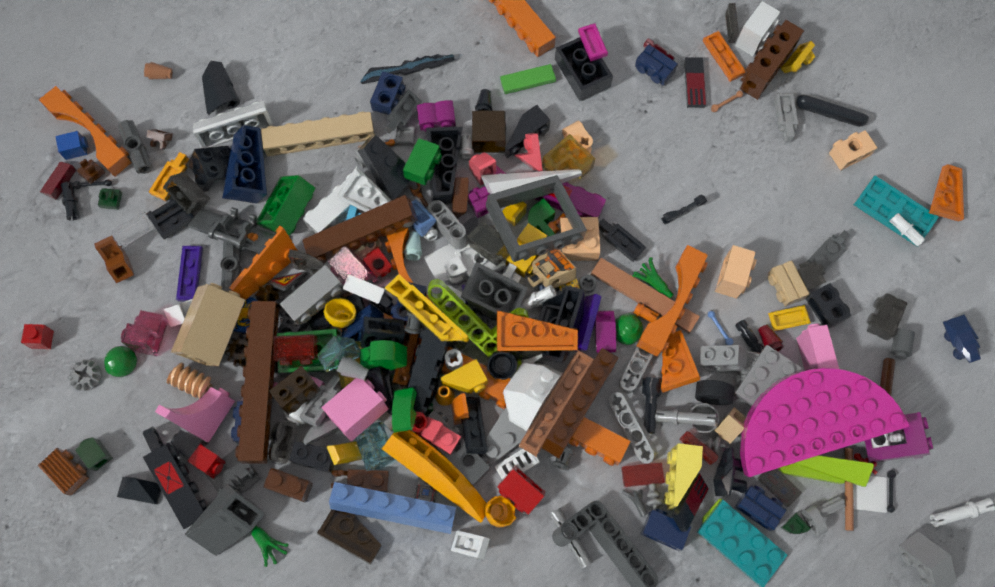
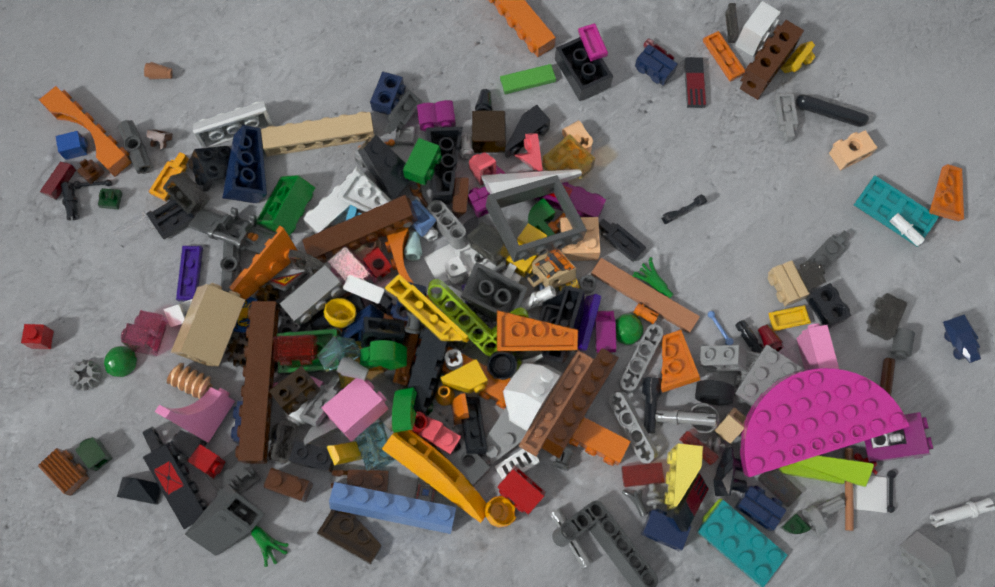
dark orange brick [94,235,134,283] -> none
black panel [202,60,240,115] -> none
black sword [360,54,455,84] -> none
black piece [366,366,394,415] -> none
white slope [451,531,490,560] -> none
yellow panel [502,202,527,226] -> none
orange arch [636,245,708,356] -> none
nougat hinge [711,91,743,112] -> none
light nougat brick [715,245,757,299] -> none

